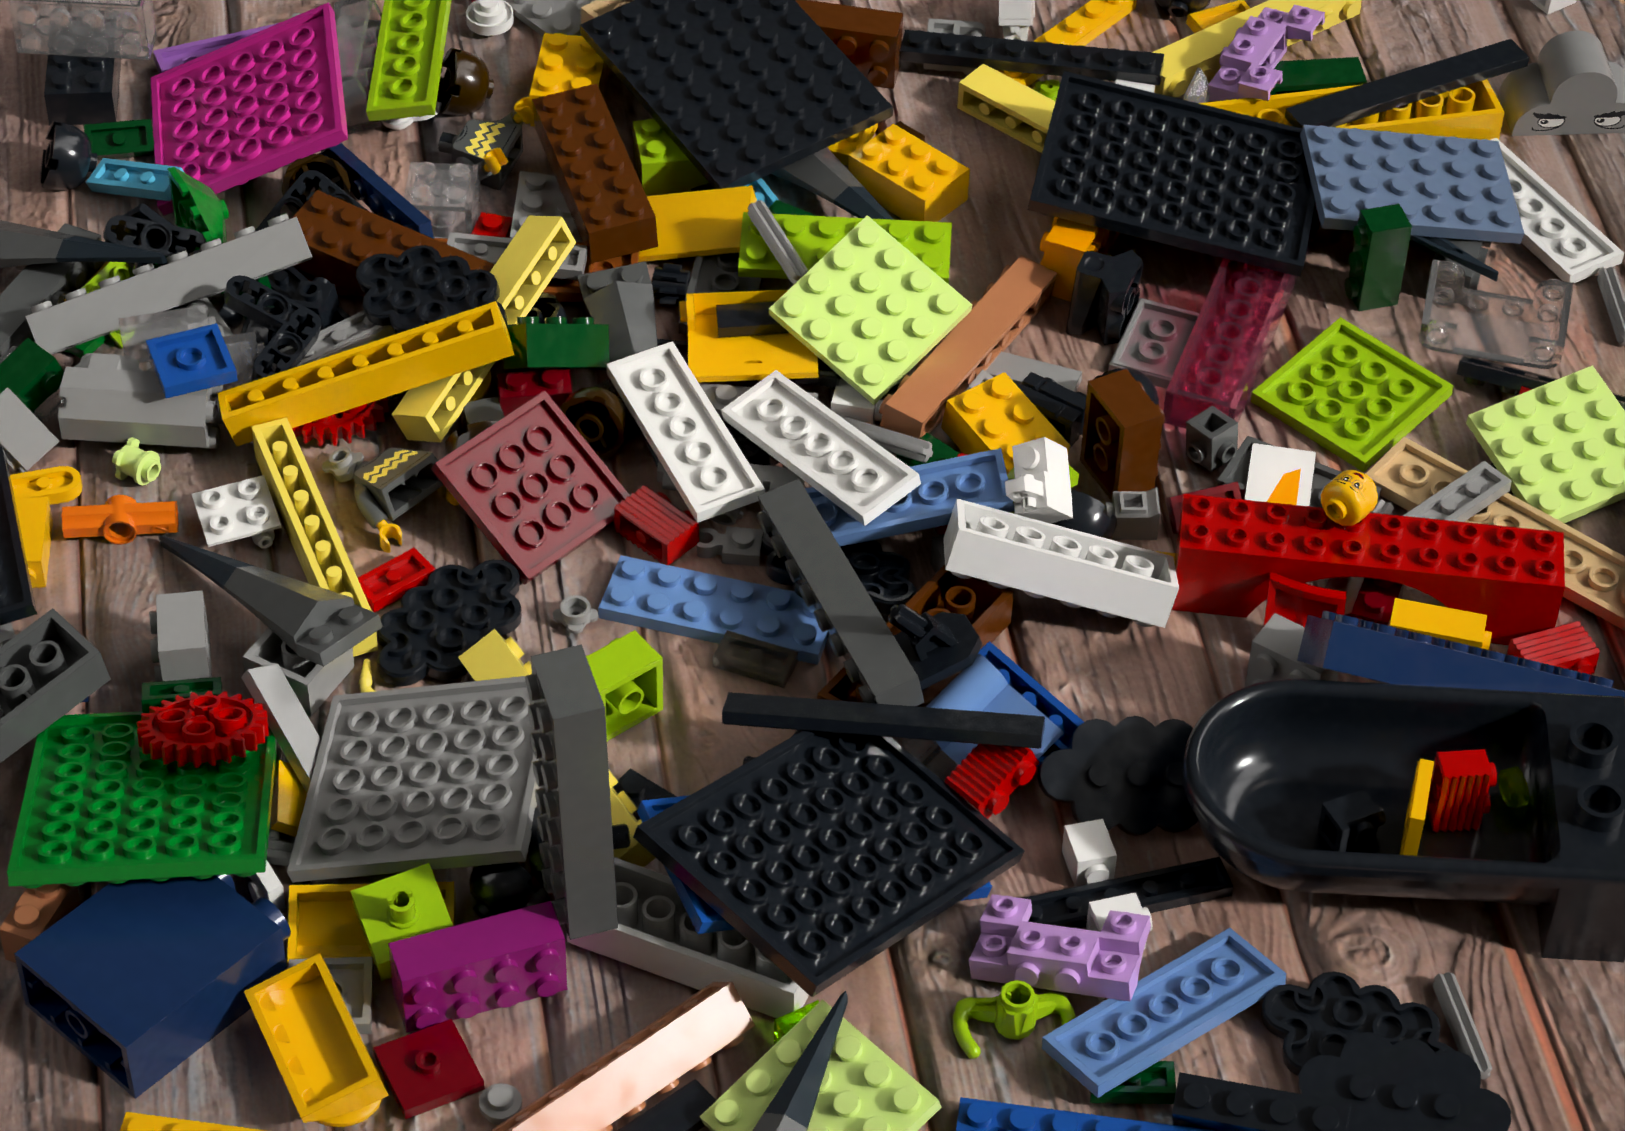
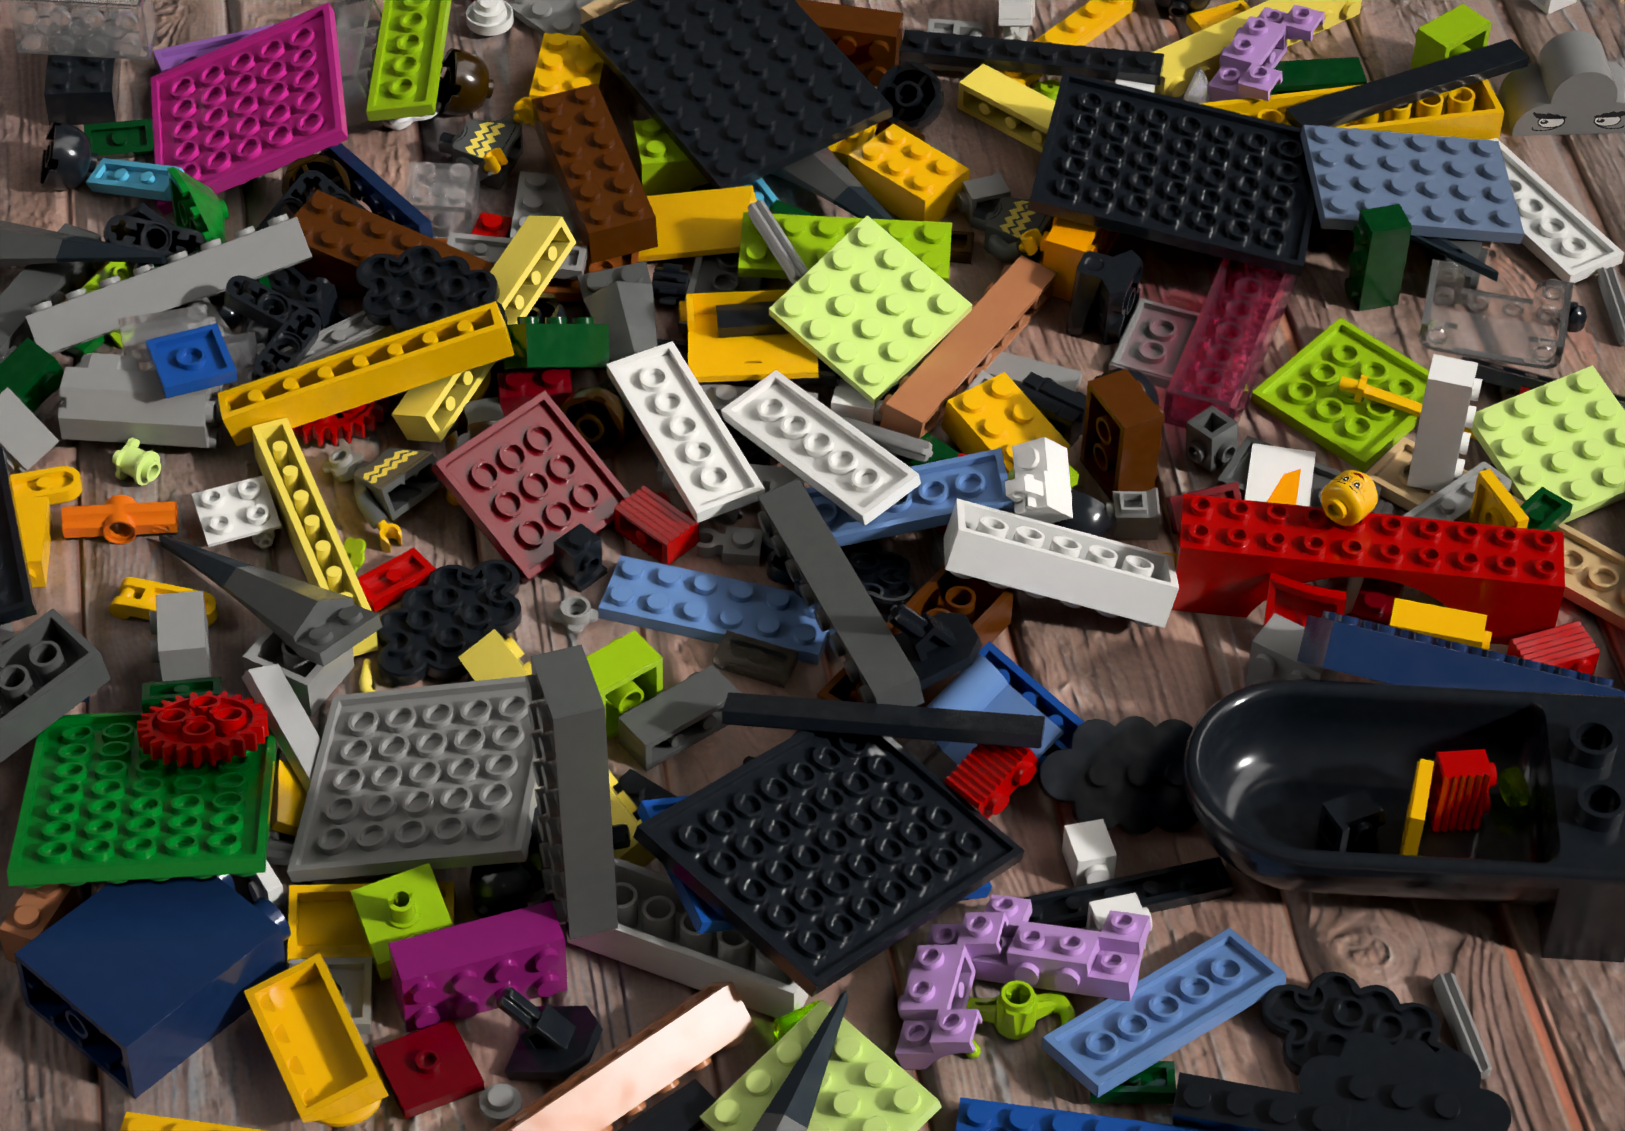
none -> yellow plate [109,577,218,626]
none -> lime plant [343,537,366,574]
none -> black piece [496,987,603,1080]
none -> black brick [553,523,608,593]
none -> dark grey brick [618,665,741,771]
none -> black cylinder [877,62,944,130]
none -> lavender bracket [895,912,1009,1070]
none -> dark brown tile [950,230,975,264]
none -> light grey window [956,171,1011,225]
none -> dark grey torso [971,197,1054,263]
none -> yellow sword [1338,375,1478,441]
none -> white brick [1407,354,1482,492]
none -> lime brick [1411,4,1492,69]
none -> yellow tile [1468,468,1529,528]
none -> dark green plate [1520,487,1573,531]
none -> black hinge [1557,301,1587,332]

